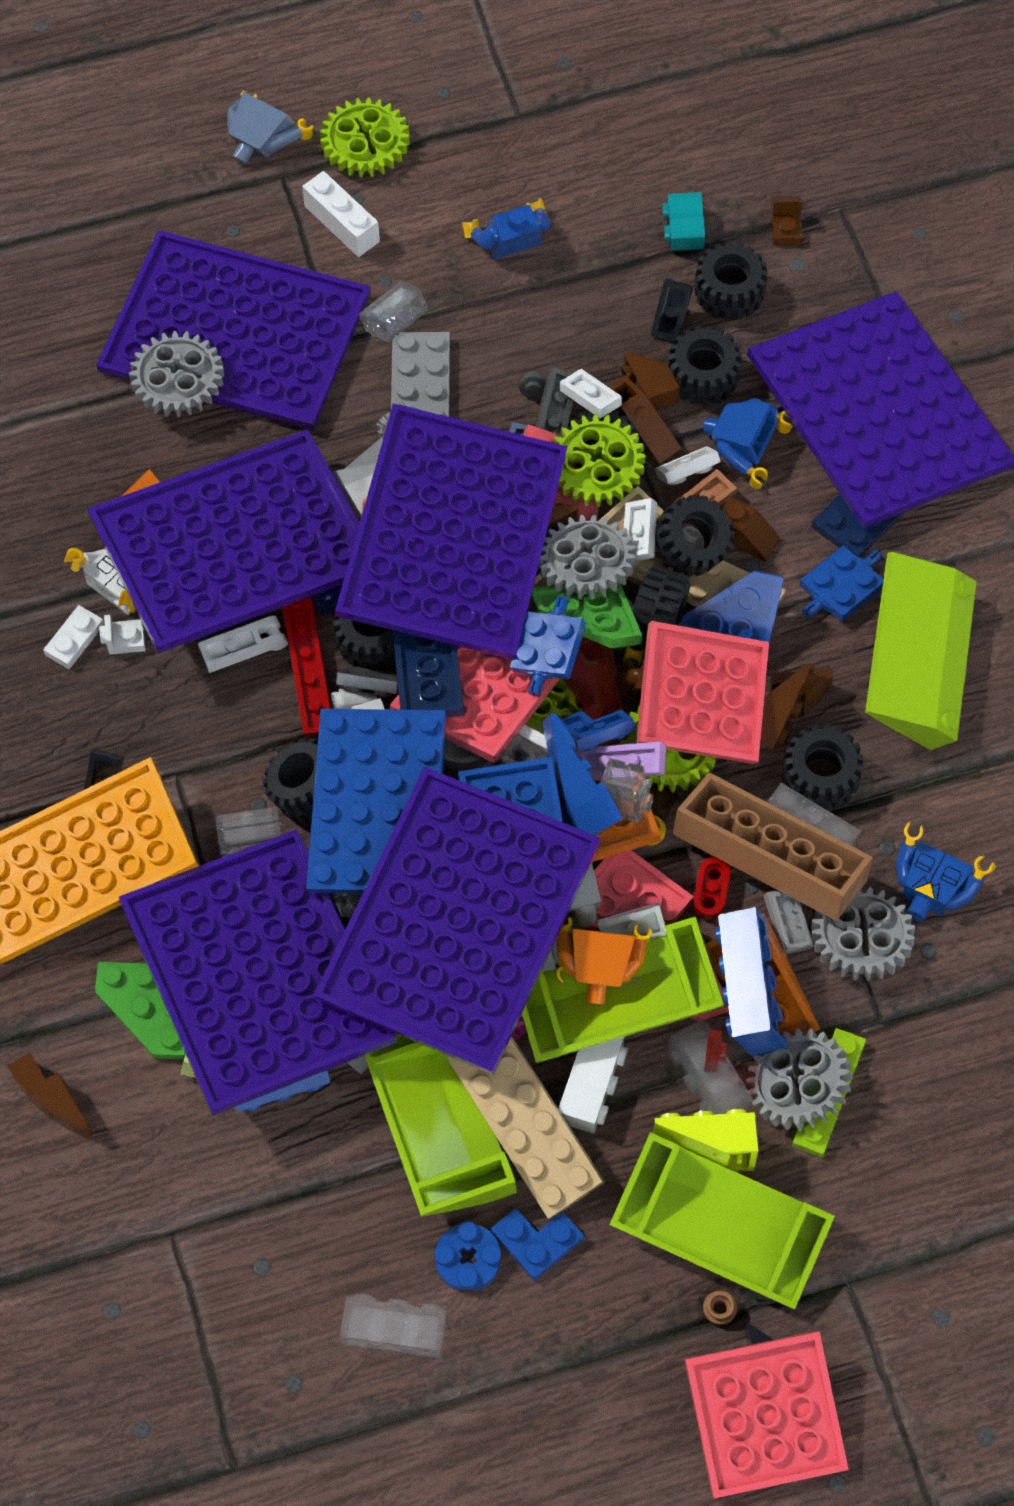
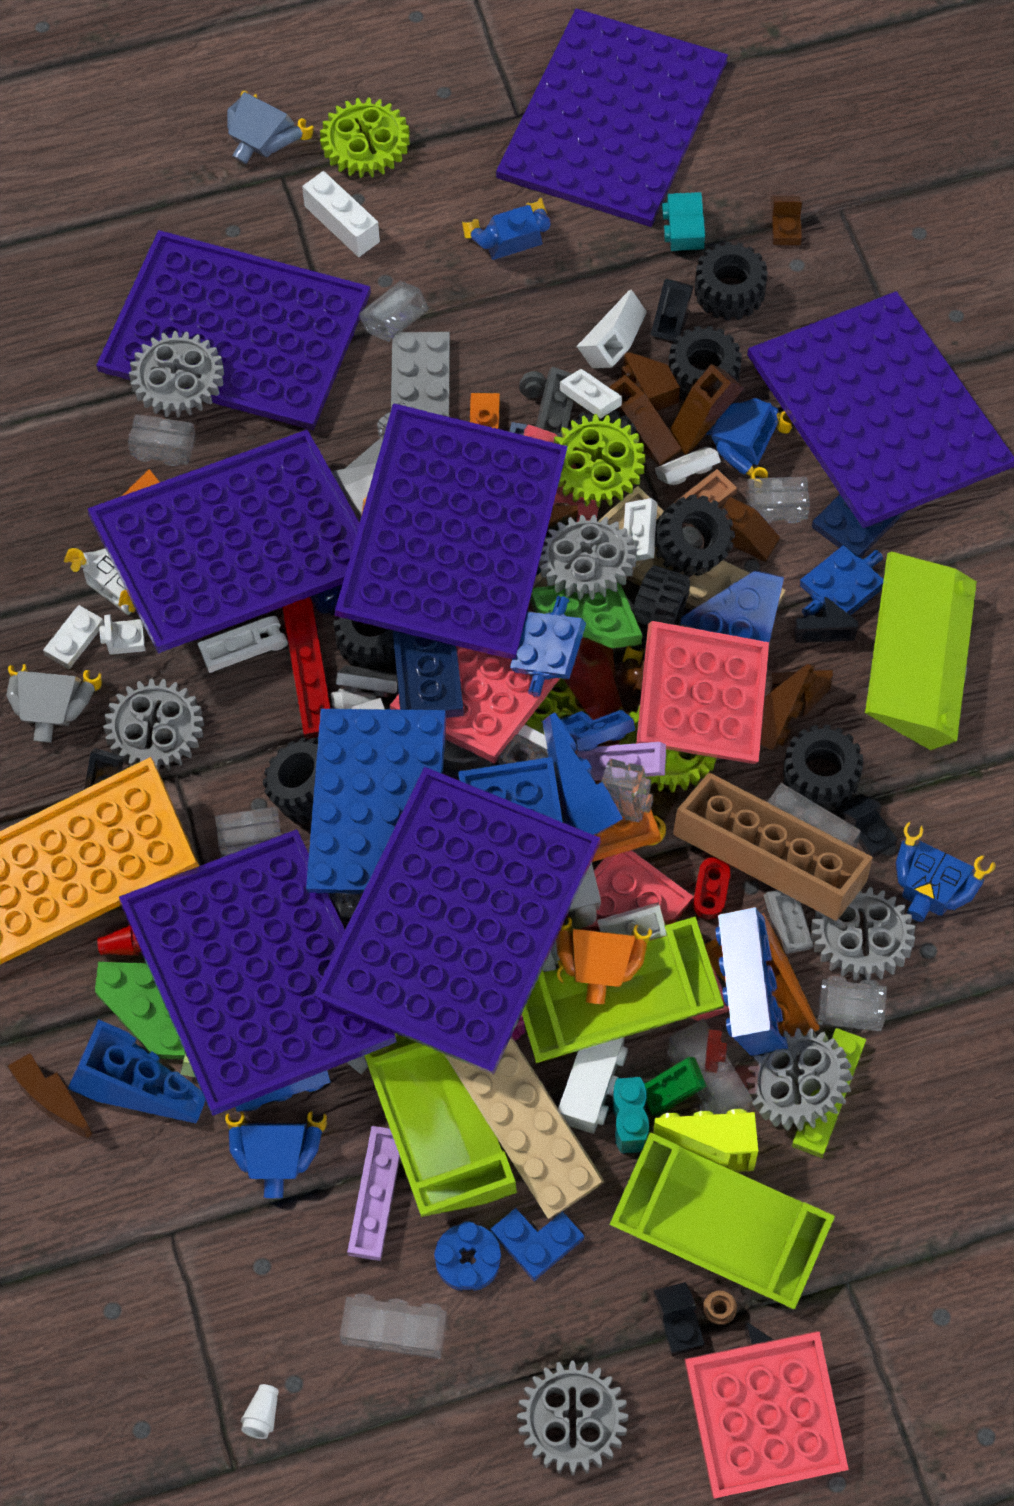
none -> light grey torso [6,664,102,743]
none -> blue wedge [67,1019,206,1124]
none -> red cone [97,926,141,956]
none -> light grey gear [103,678,204,771]
none -> clear brick [128,414,196,466]
none -> blue torso [225,1111,327,1198]
none -> white cone [241,1384,279,1439]
none -> lavender plate [347,1126,400,1261]
none -> orange plate [470,393,500,429]
none -> dark purple plate [496,8,728,227]
none -> light grey gear [517,1361,628,1475]
none -> white slope [577,290,647,368]
none -> teal brick [613,1077,649,1153]
none -> green plate [644,1057,707,1116]
none -> black slope [653,1282,705,1356]
none -> reddish brown slope [670,364,744,455]
none -> clear brick [746,477,810,524]
none -> black slope [794,597,858,643]
none -> clear brick [817,976,887,1031]
none -> black slope [836,794,898,858]

